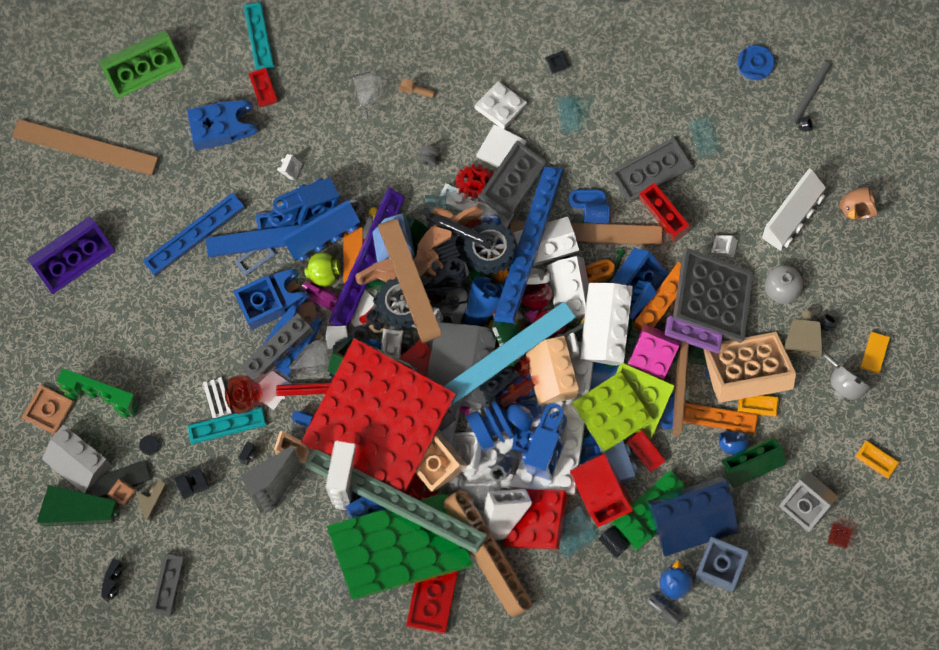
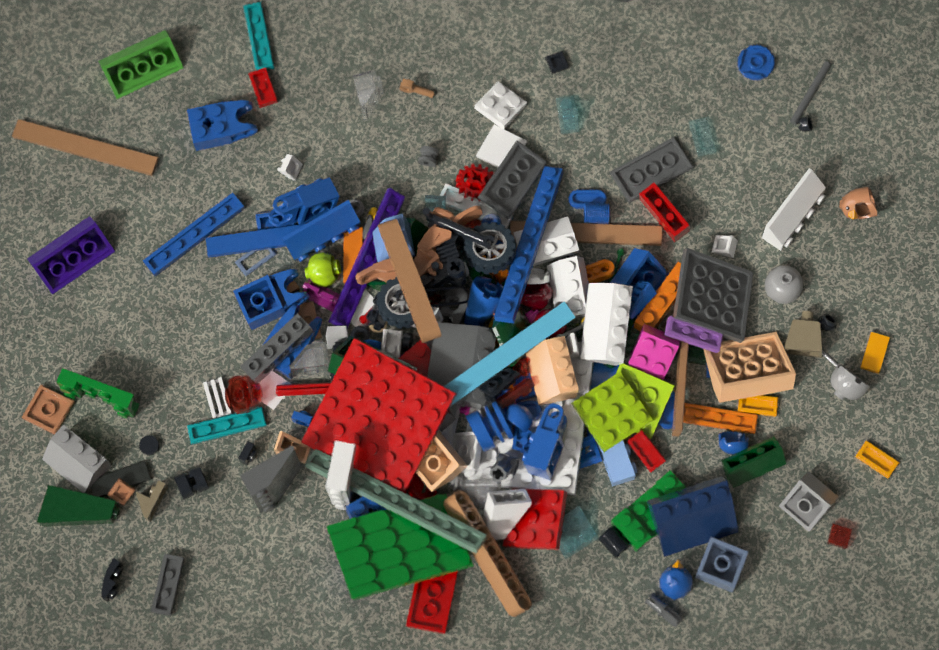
red slope [570,453,633,528] -> none

